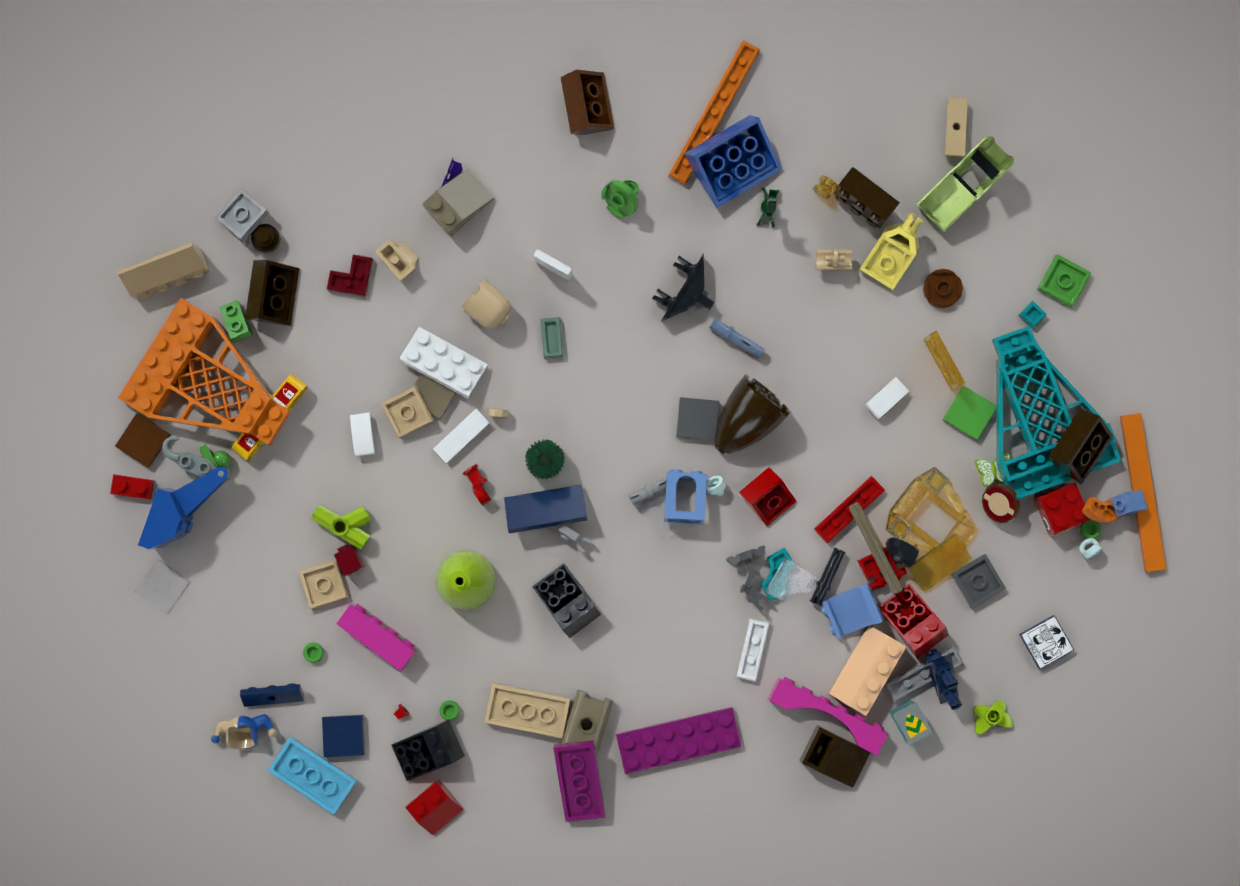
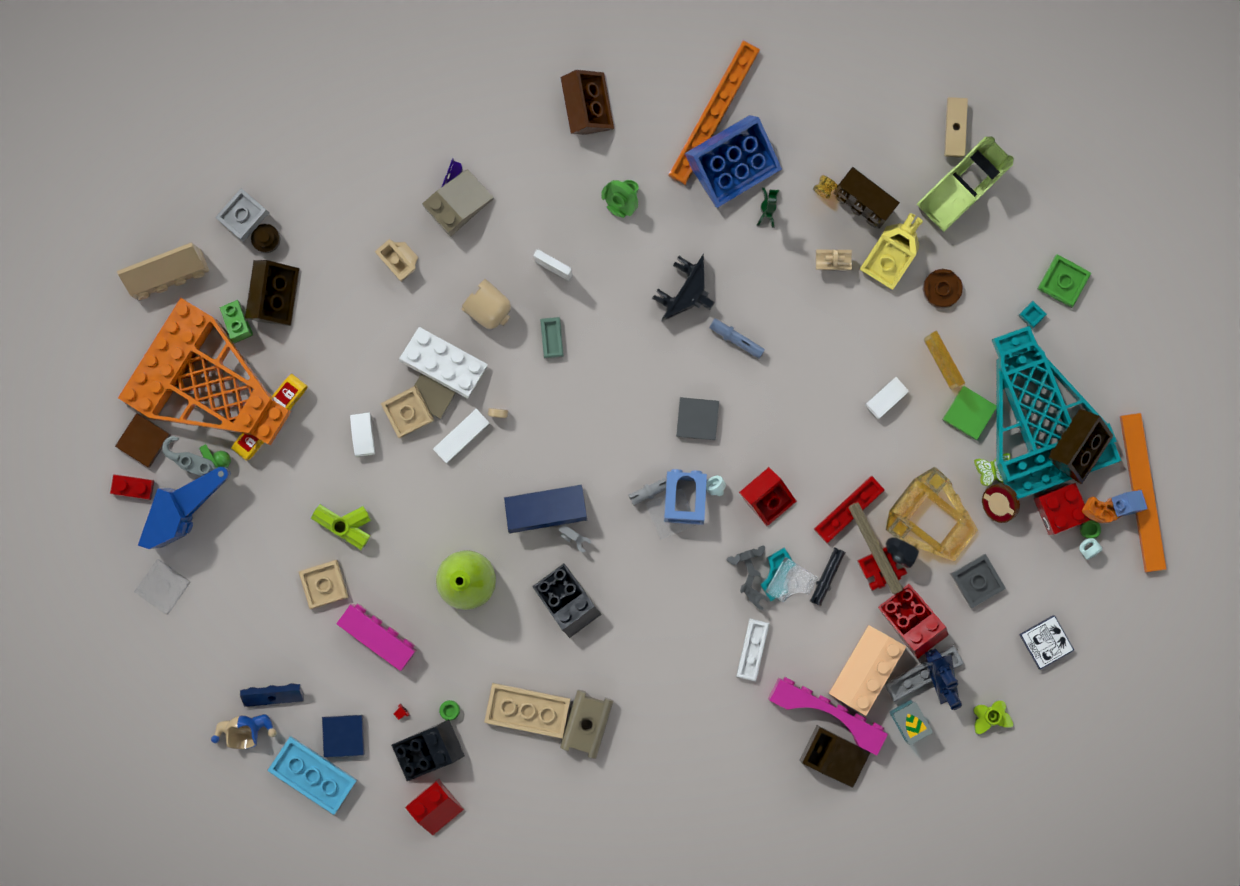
bright green tile [303,642,324,663] -> none
dark red tile [327,254,373,297] -> none
dark red brick [334,544,365,576] -> none
red connector [462,464,491,506] -> none
clear green brick [525,439,565,480] -> none
magenta plate [553,740,606,822] -> none
magenta plate [616,707,742,774] -> none
dark brown cylinder [714,374,791,454] -> none
medium blue panel [821,583,884,639] -> none
clear yellow piece [908,533,972,592] -> none

